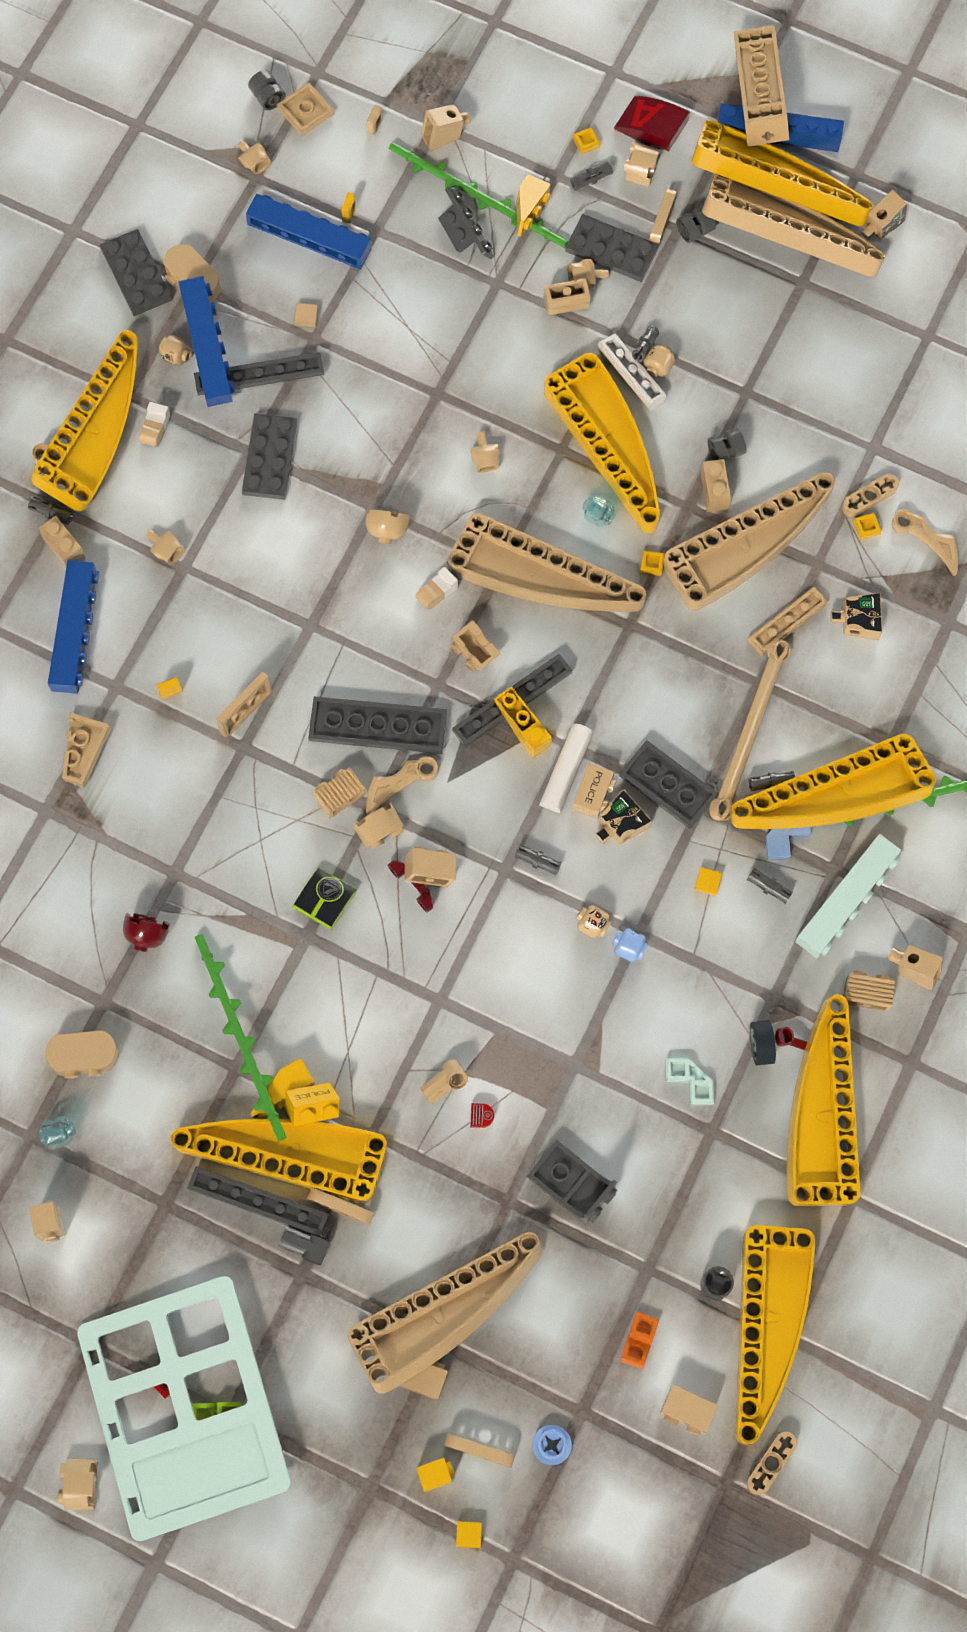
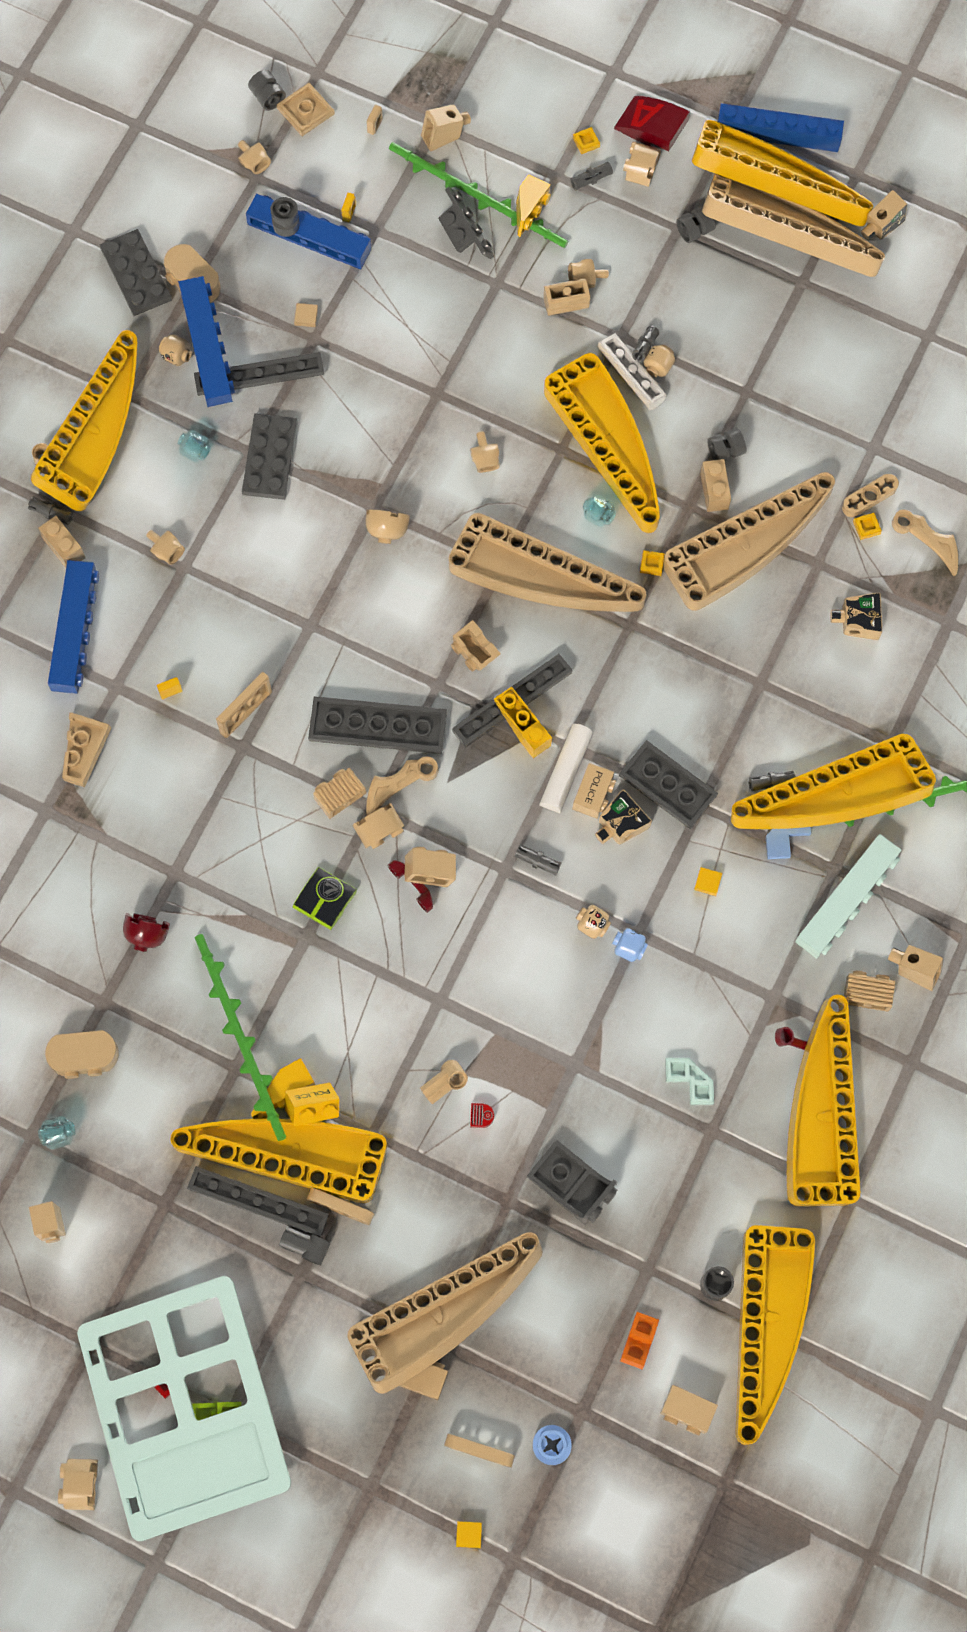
leg [139,402,171,447] -> none
leg [415,567,458,610] -> none
yellow brick [416,1458,455,1492] -> none
dark grey plate [565,214,659,282] -> none
tan beam [649,188,677,245] -> none
tan piece [709,640,791,821] -> none
tan plate [734,25,789,146] -> none
tan beam [746,1432,797,1495] -> none
tan tile [747,586,828,656] -> none
dark grey pin [747,868,793,904] -> none
black wheel [750,1020,776,1066] -> none
none -> clear light blue head [177,430,211,463]
none -> dark grey wheel [270,197,300,237]

